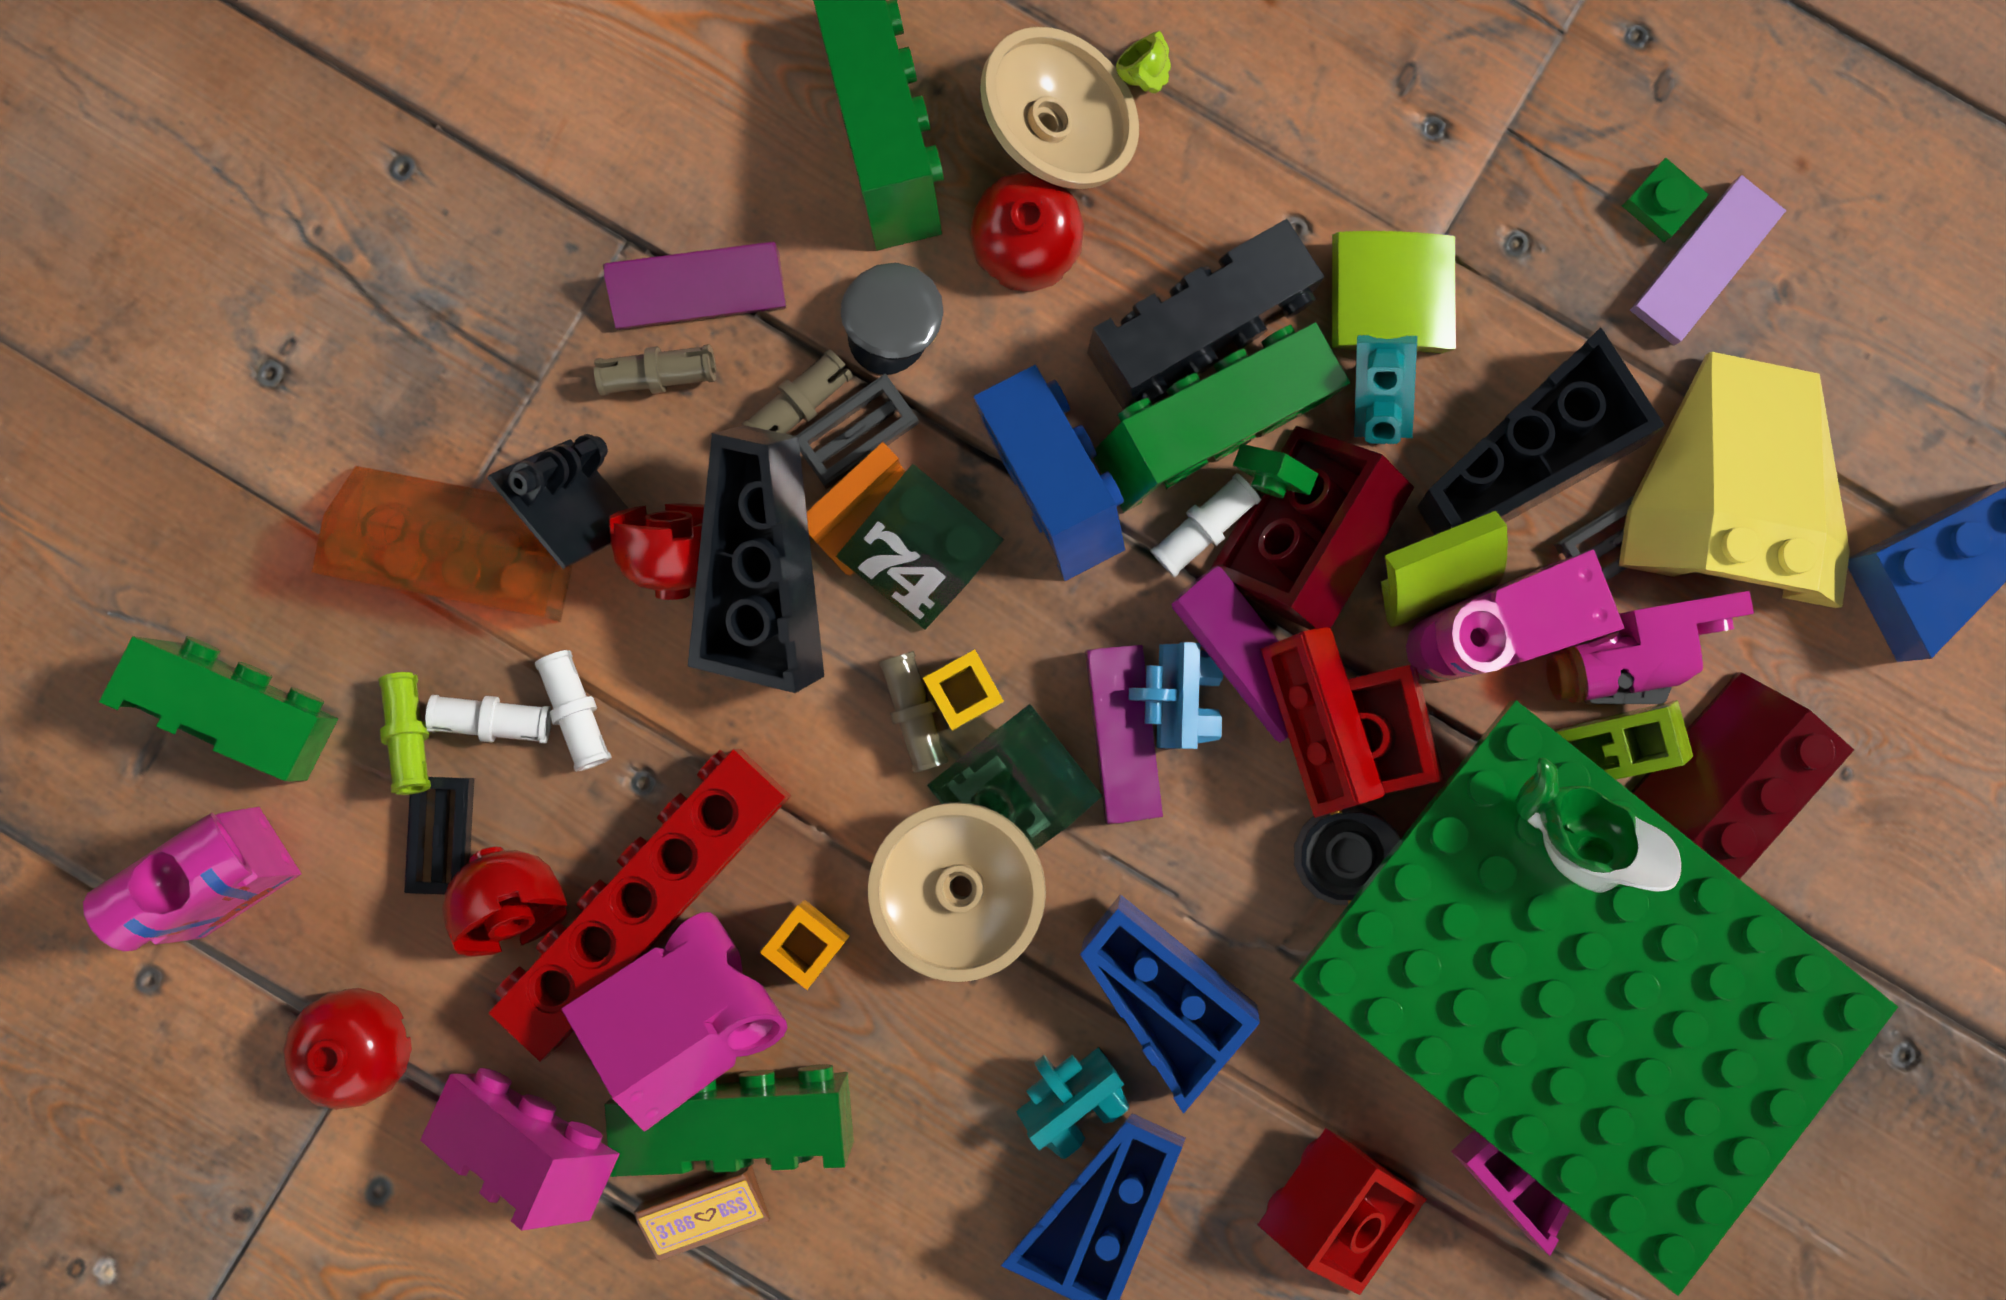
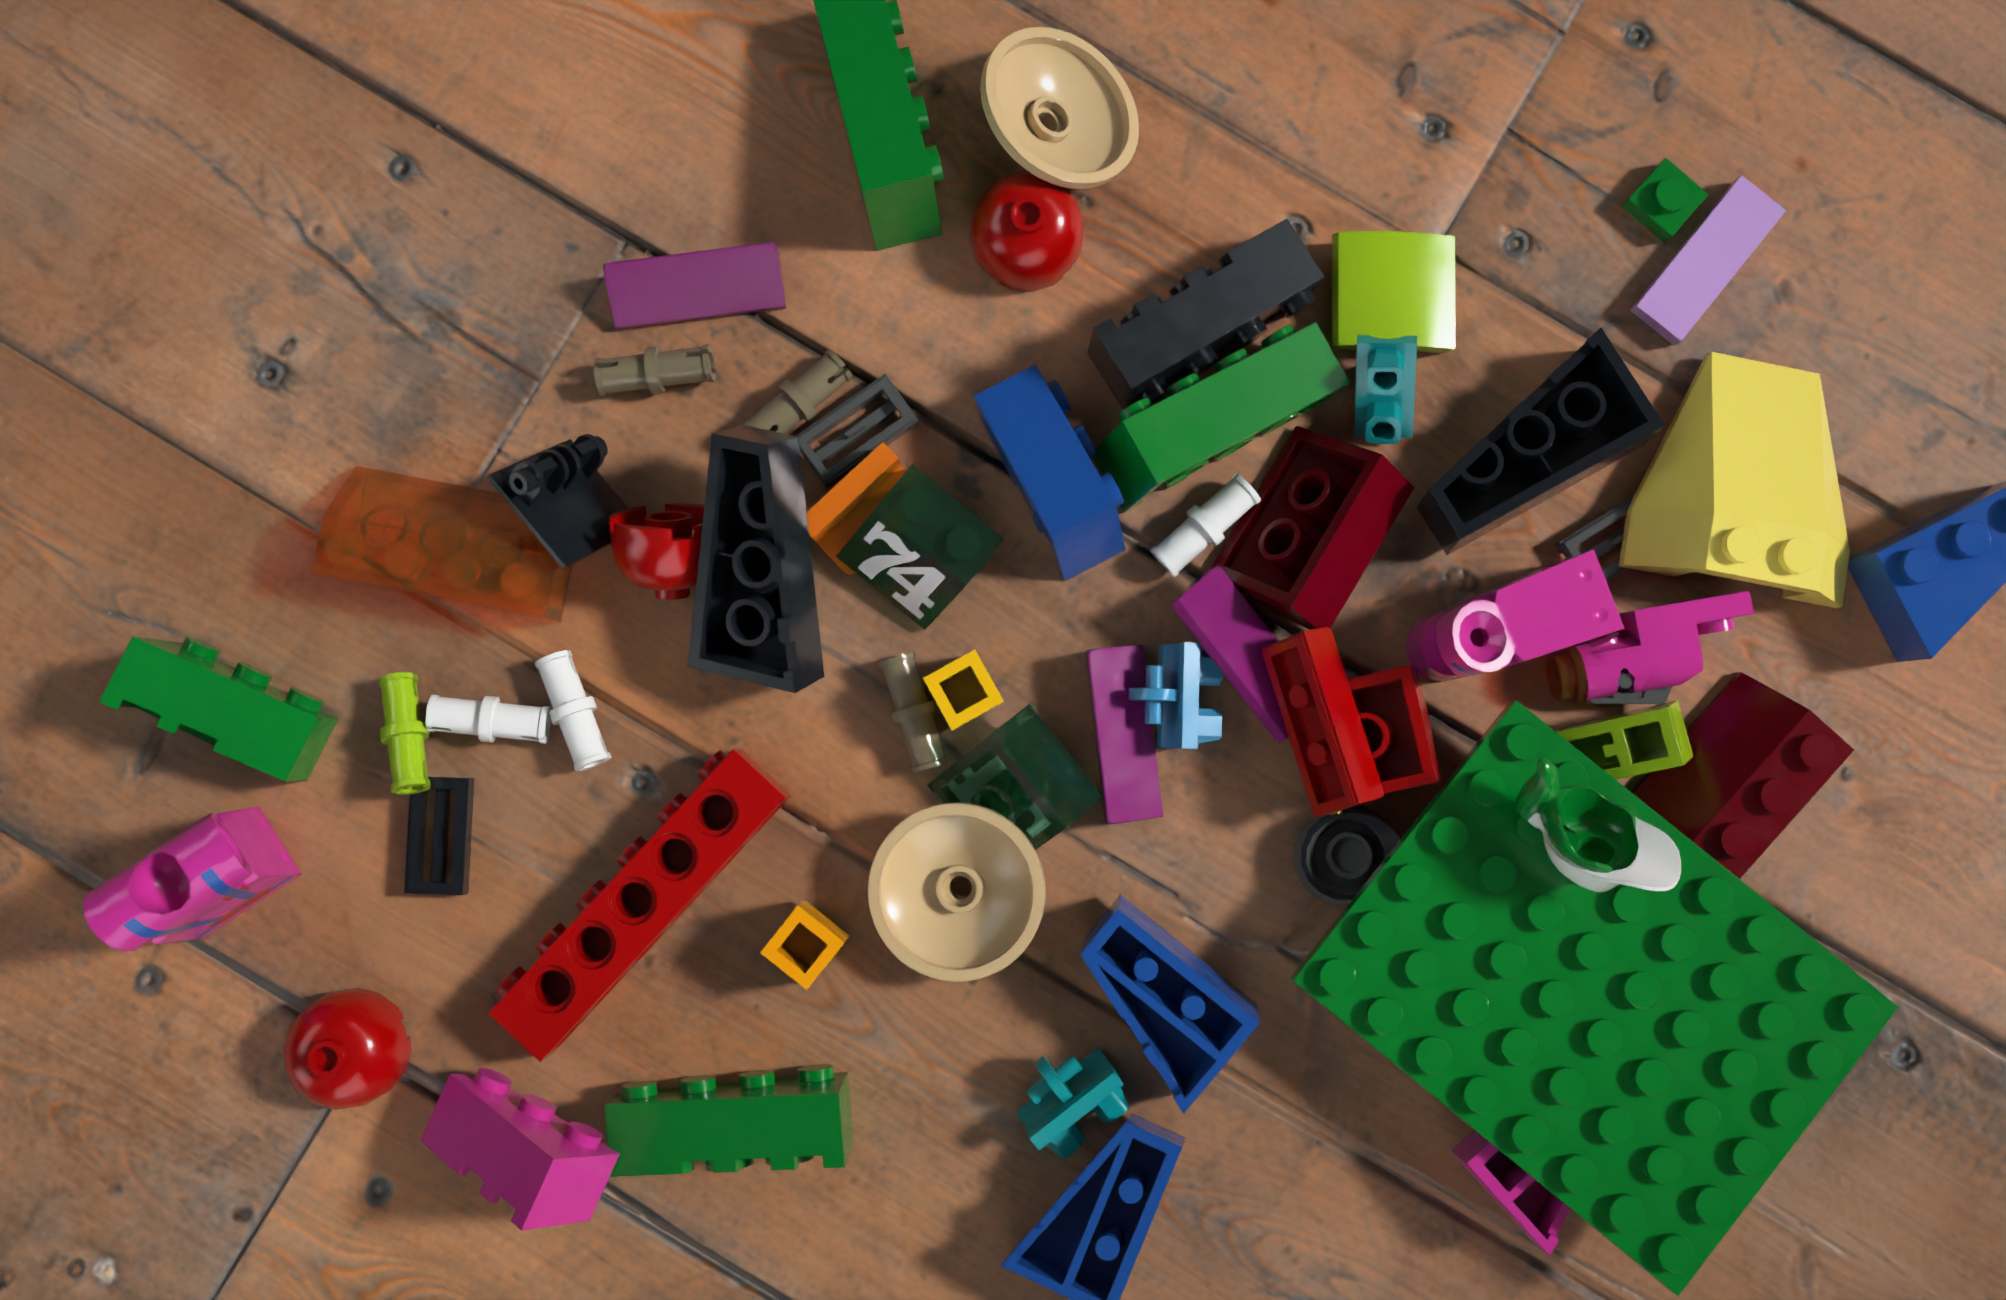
red cylinder [442,846,568,957] -> none
dark pink piece [561,912,788,1132] -> none
slope [634,1165,770,1261] -> none
dark grey piece [841,262,944,375] -> none
lime piece [1116,31,1171,94] -> none
green plate [1233,444,1318,498] -> none
red slope [1257,1127,1427,1295] -> none
lime slope [1381,511,1508,628] -> none

